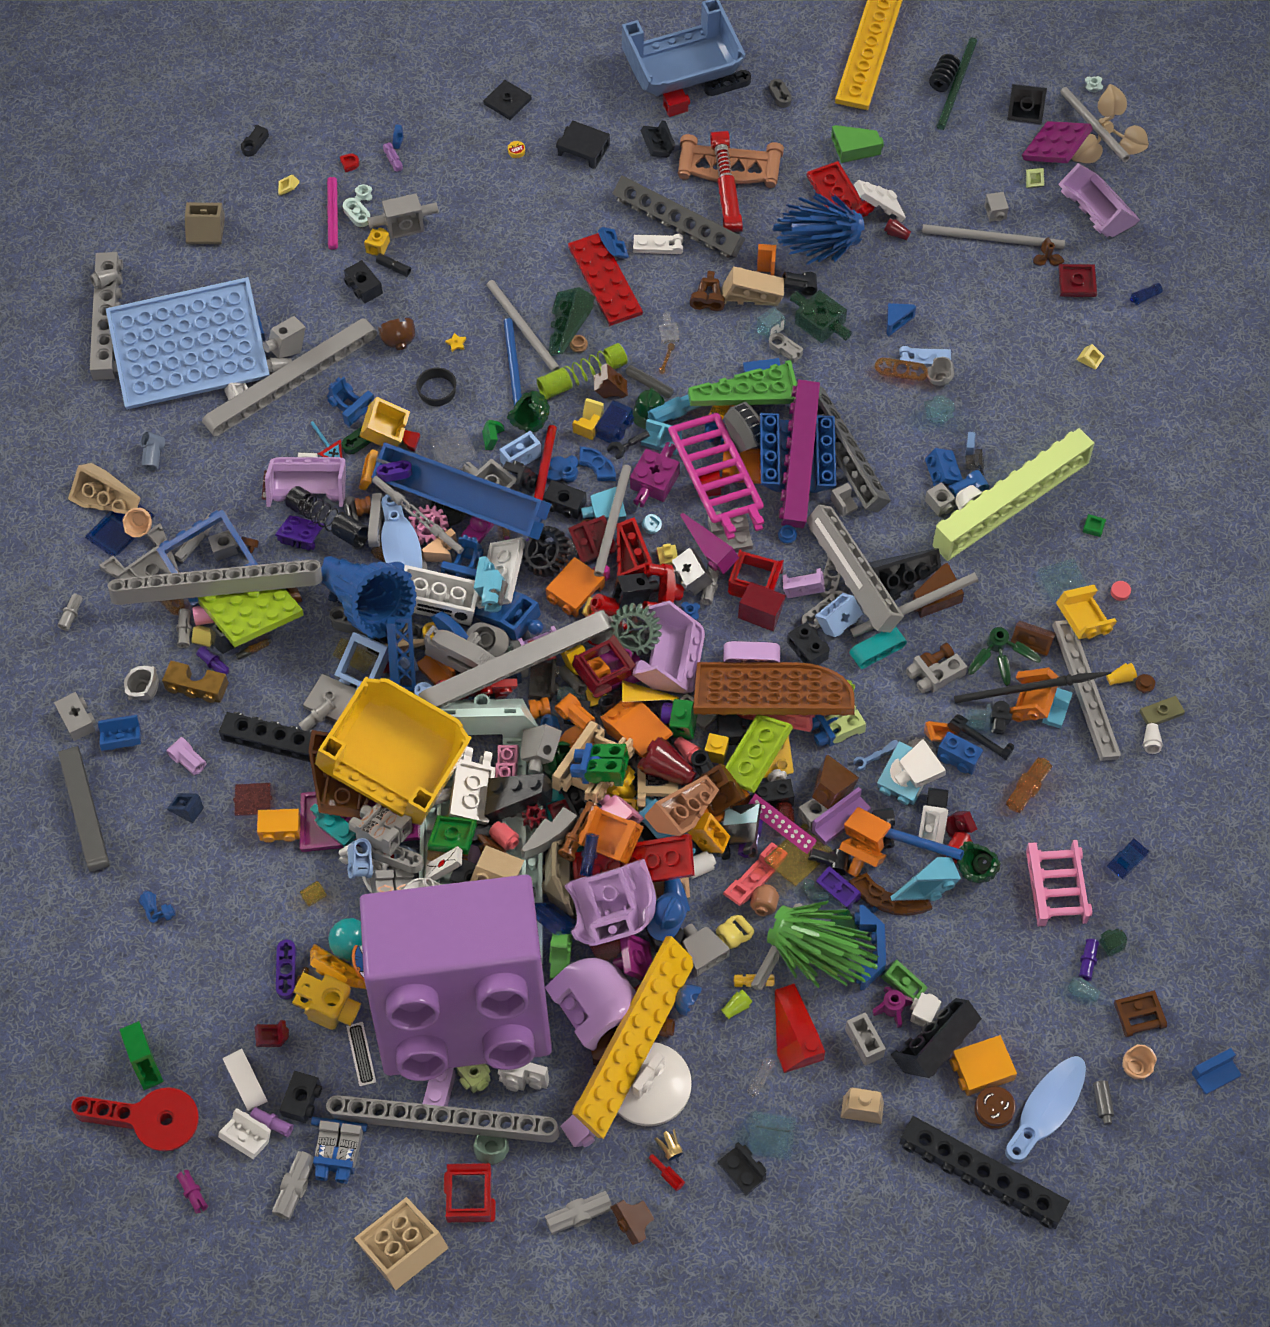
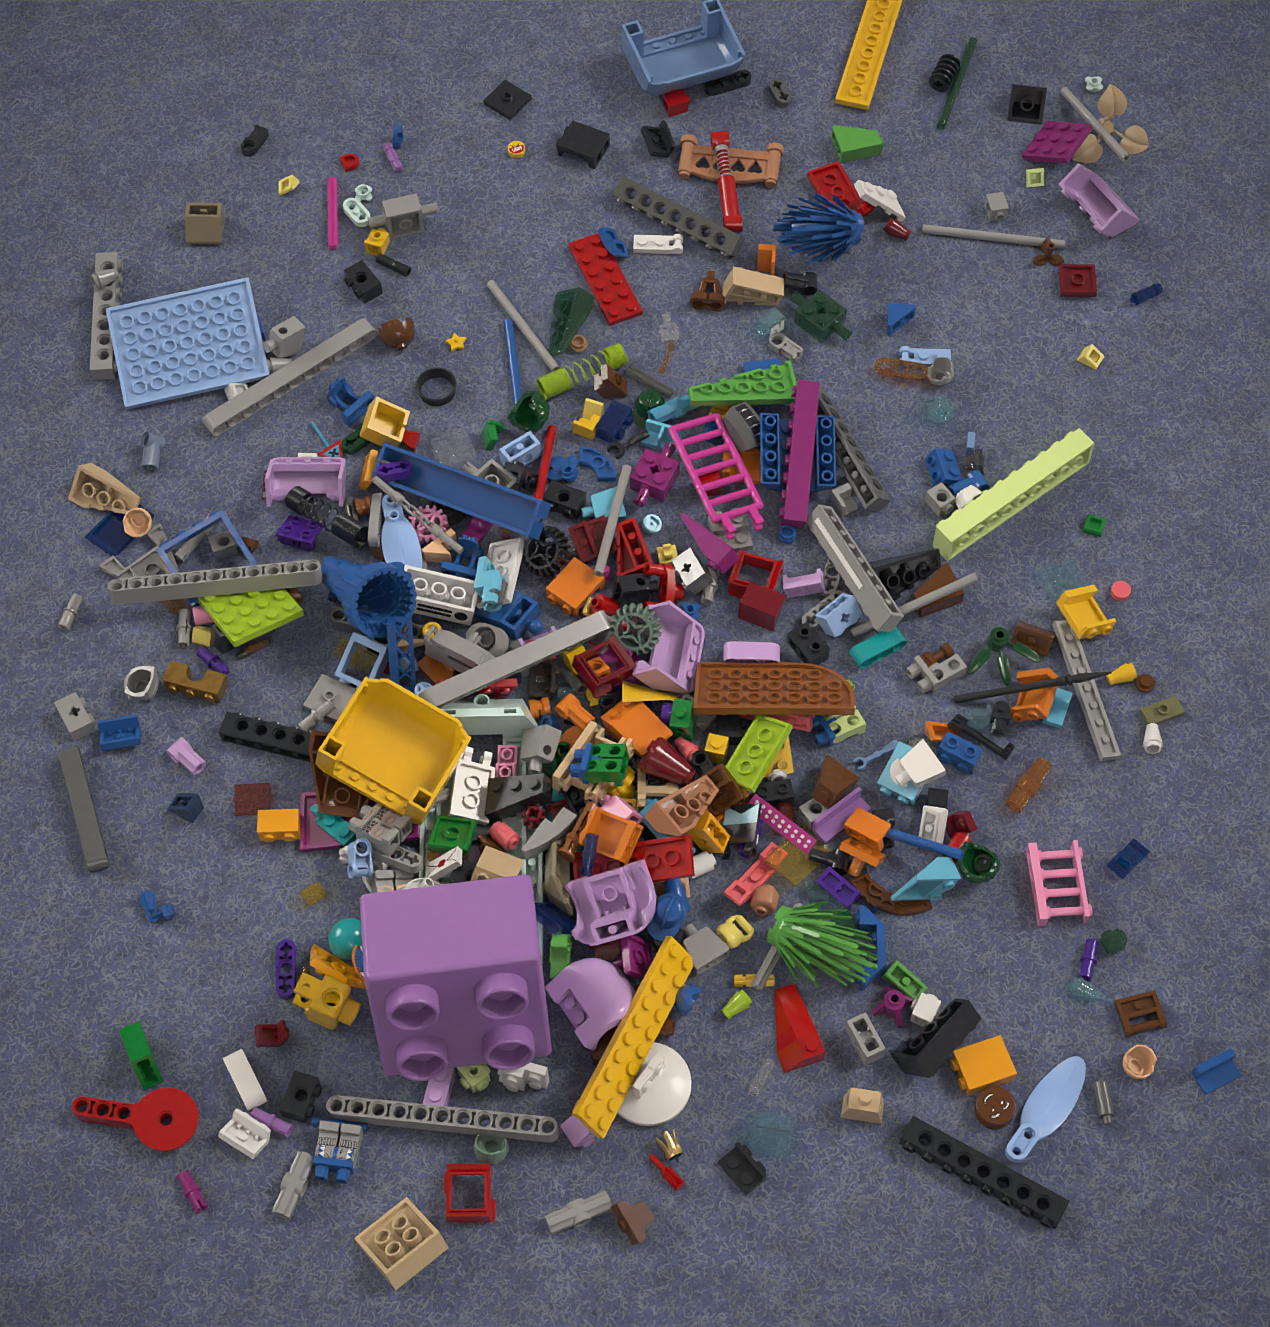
sticker [346,1022,376,1086] -> none
blue slope [431,611,468,640] -> none

